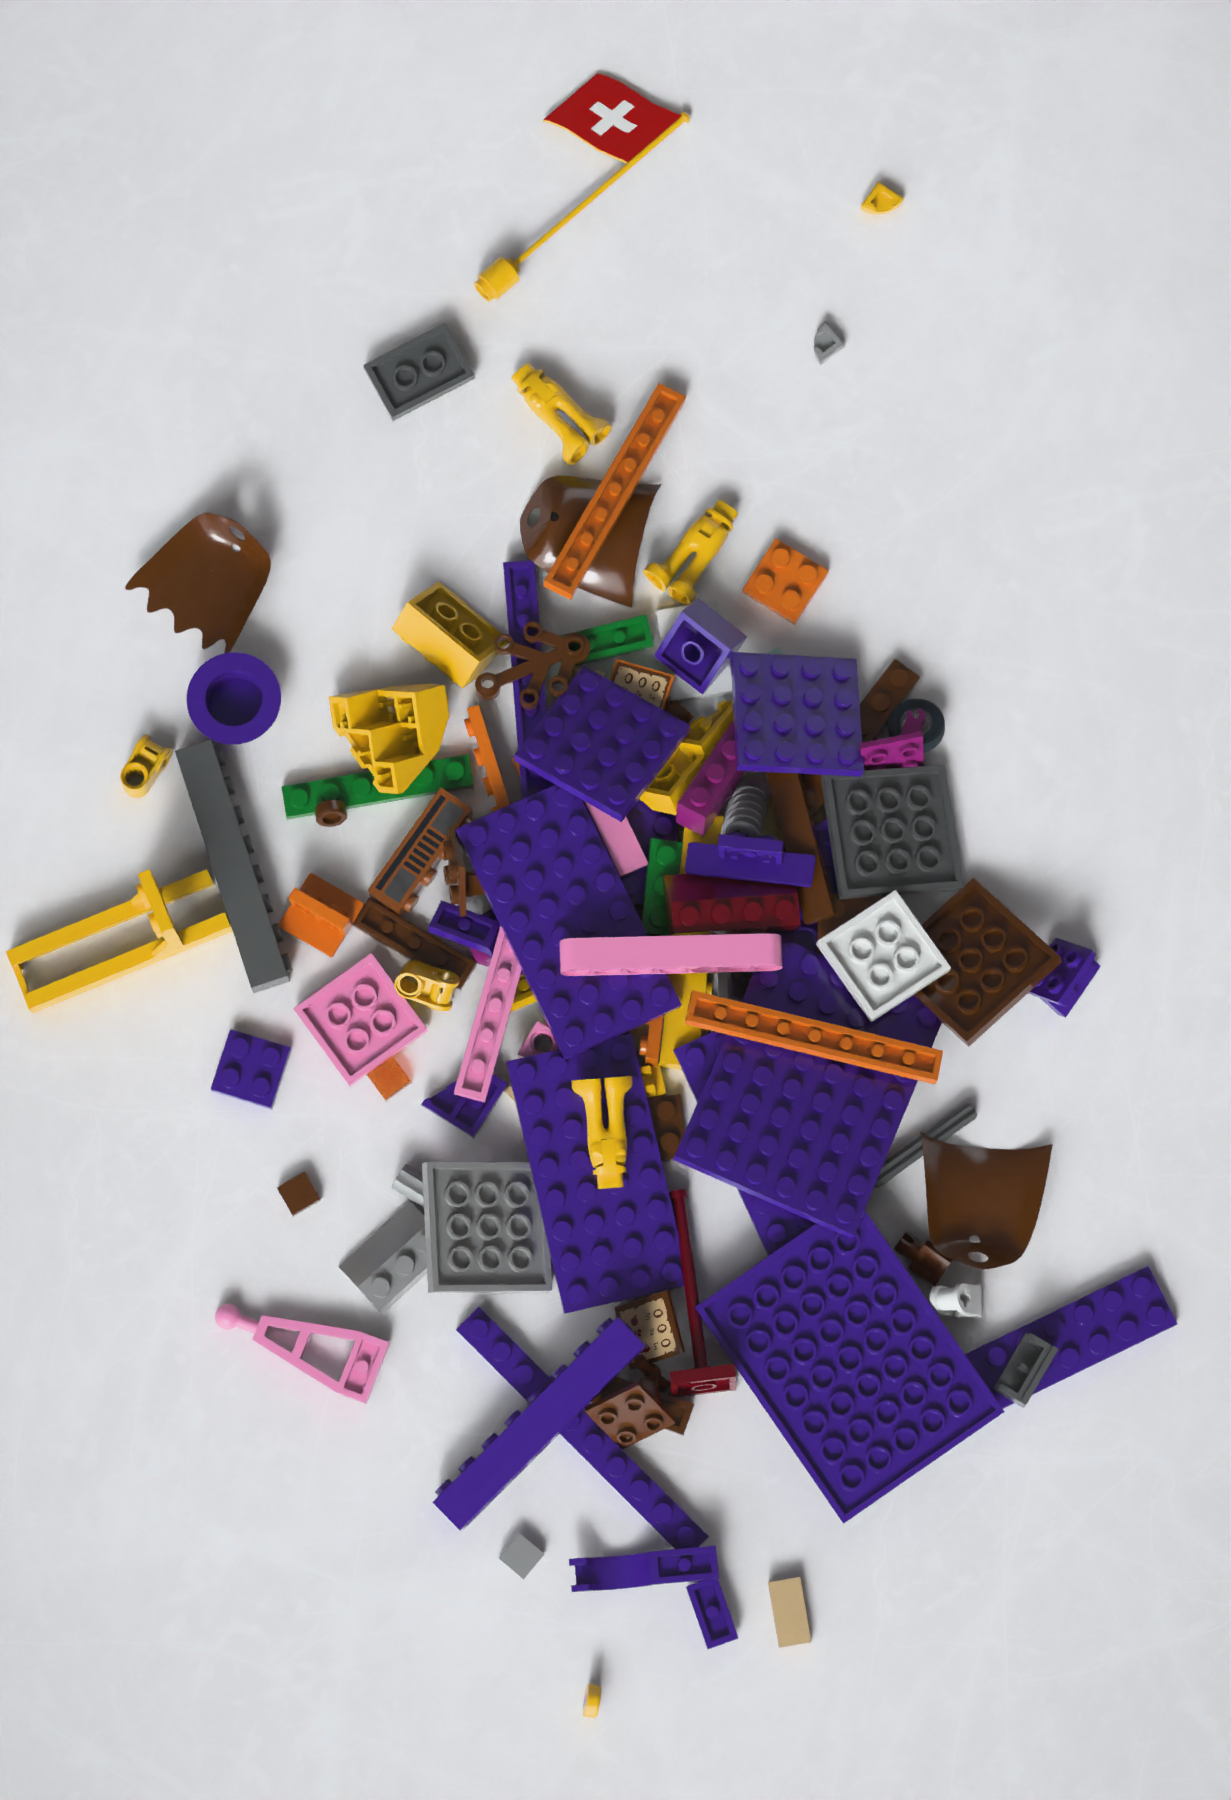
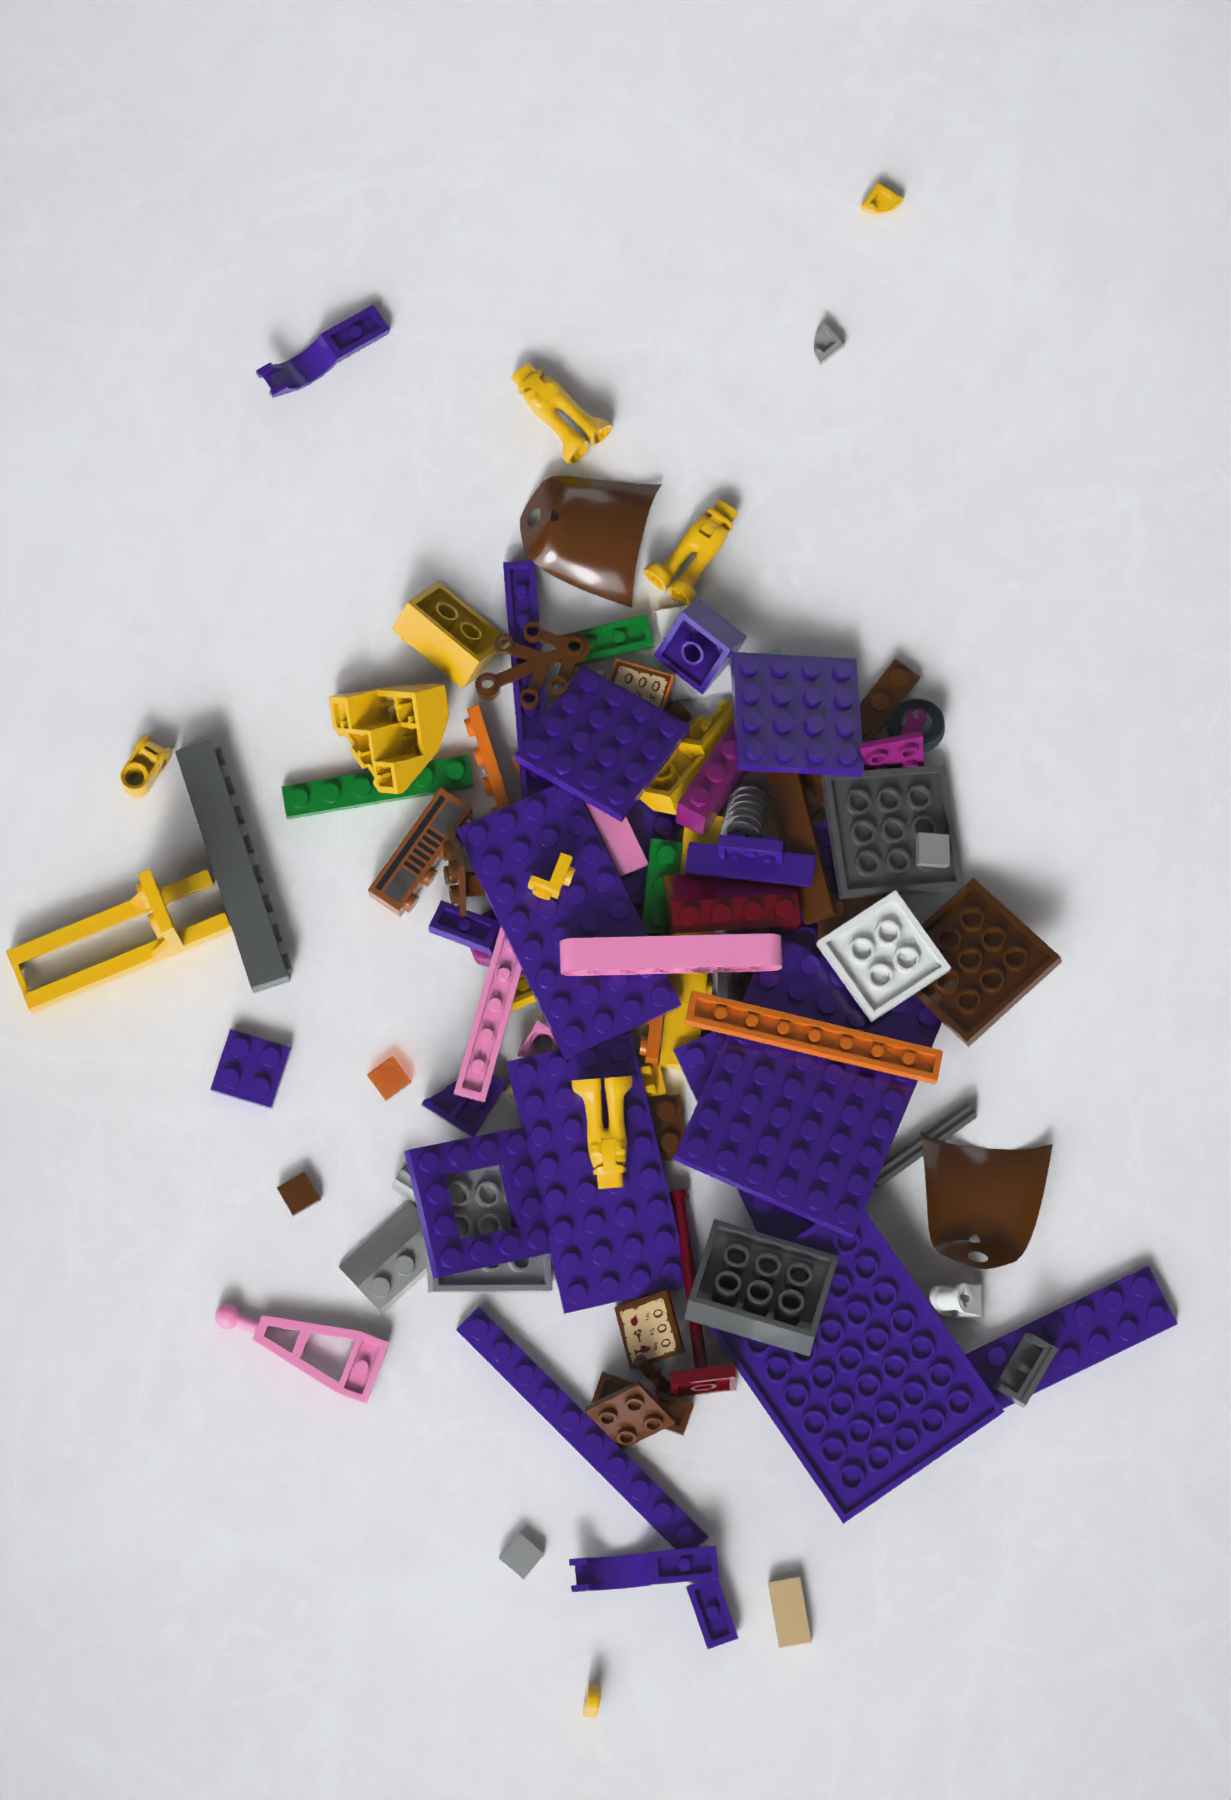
reddish brown piece [125,512,271,653] -> none
dark purple hose [186,652,281,745] -> none
orange bracket [279,873,364,957] -> none
bright pink plate [293,953,428,1087] -> none
reddish brown tile [314,800,347,827] -> none
reddish brown tile [352,898,477,991] -> none
dark grey plate [363,323,475,421] -> none
yellow piece [394,960,460,1011] -> none
dark purple brick [432,1317,648,1530] -> none
flag [474,73,690,302] -> none
orange plate [543,383,686,600] -> none
orange plate [742,539,829,625] -> none
reddish brown plate [894,1231,953,1286] -> none
dark purple bracket [1028,938,1101,1018] -> none
none -> dark purple piece [256,305,390,398]
none -> dark purple plate [404,1127,552,1279]
none -> yellow bracket [528,853,576,900]
none -> dark grey slope [684,1219,839,1357]
none -> light grey tile [916,832,950,868]

